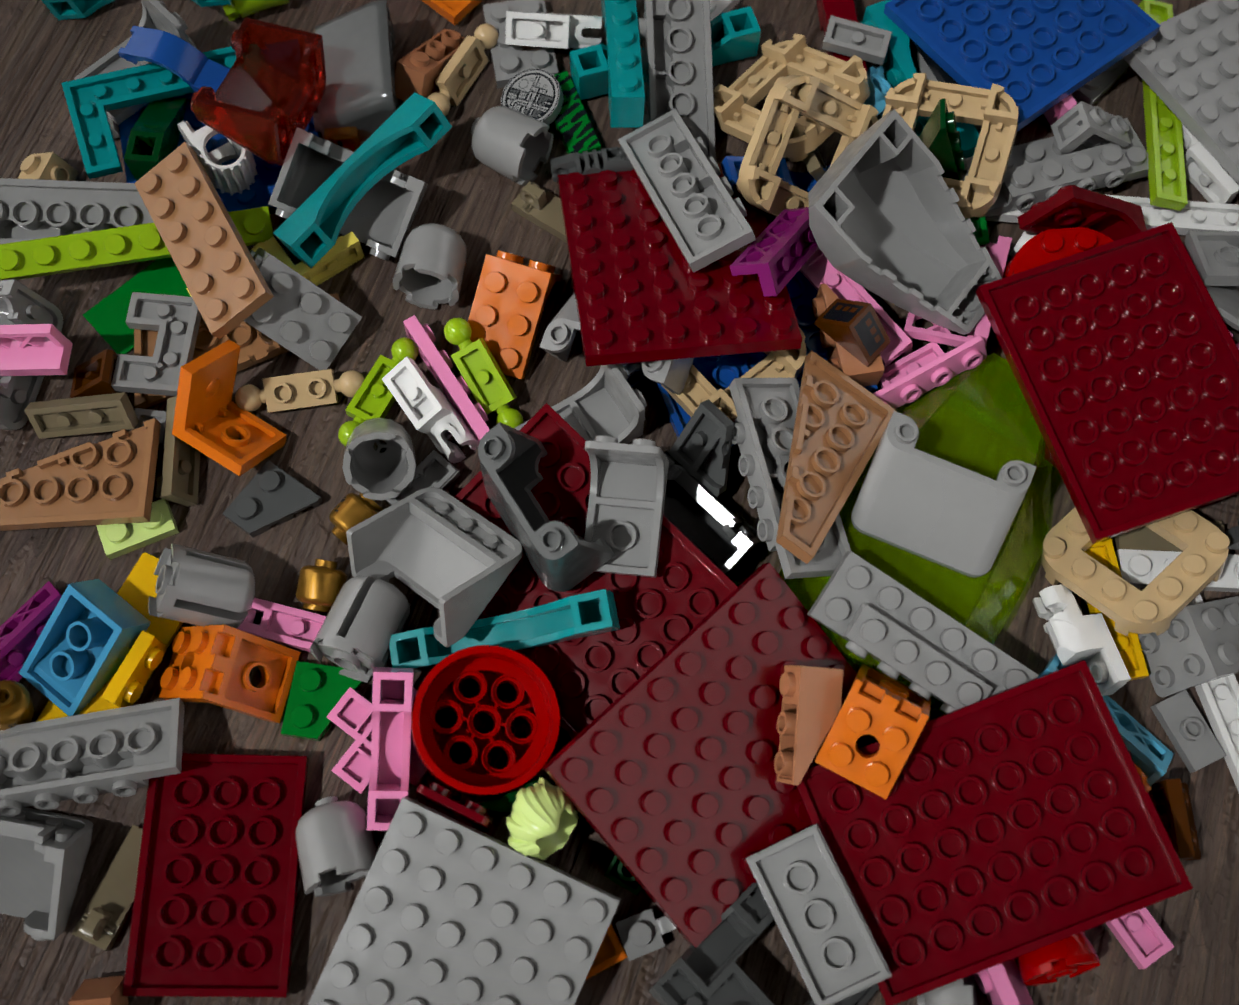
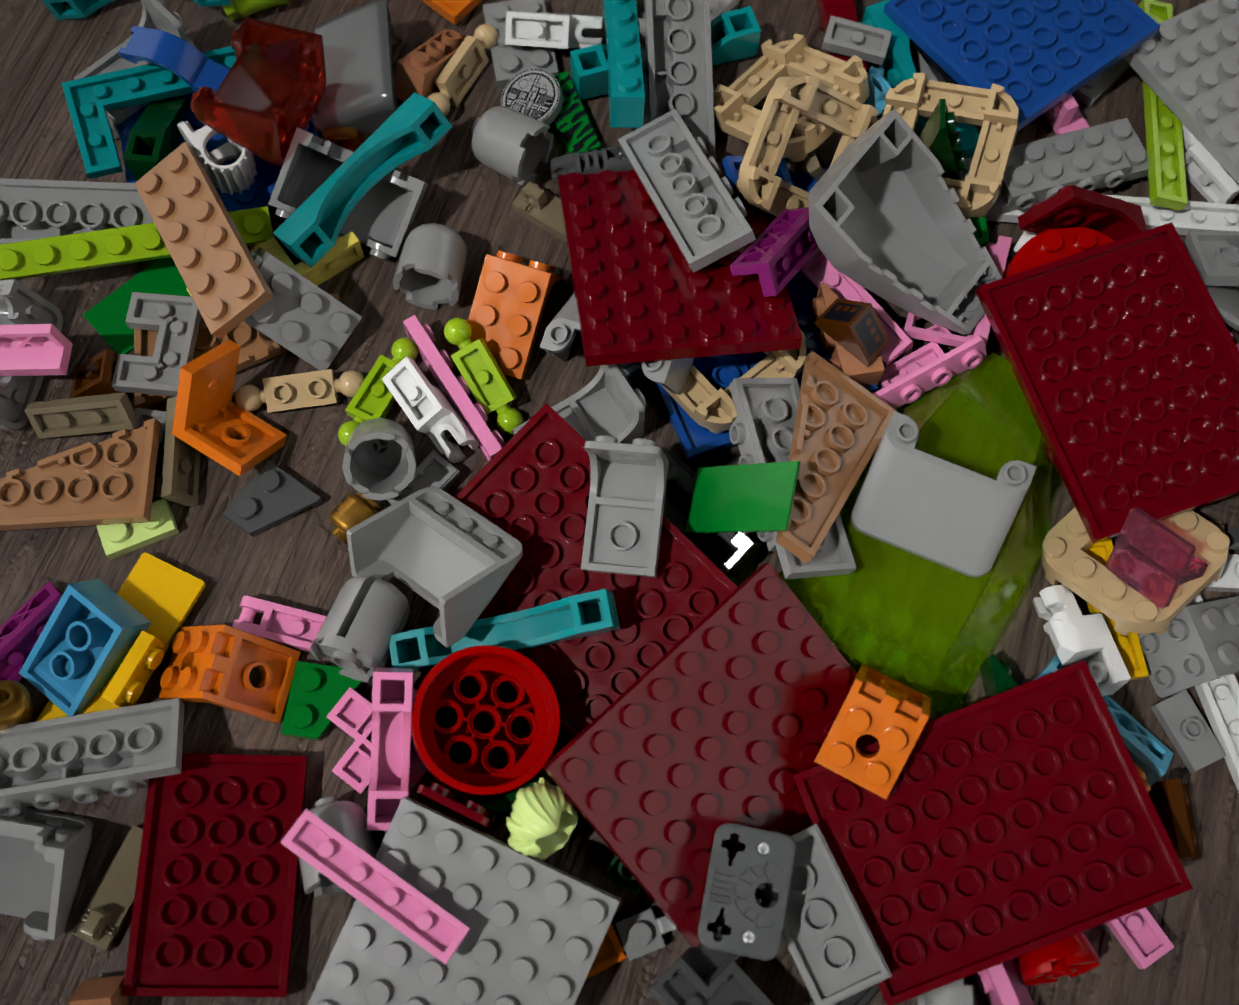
tan bracket [17,152,78,181] -> none
light grey cylinder [148,543,255,628] -> none
pearl gold head [296,559,347,613] -> none
dark grey windscreen [478,422,615,592] -> none
dark grey wing [668,399,734,498] -> none
nougat slope [774,665,843,785] -> none
light grey plate [807,551,1039,714] -> none
light grey bracket [1051,101,1131,154] -> none
none -> bright pink plate [280,809,471,965]
none -> green window [685,461,800,534]
none -> dark grey axle [698,823,797,960]
none -> clear pink bracket [1106,507,1208,609]

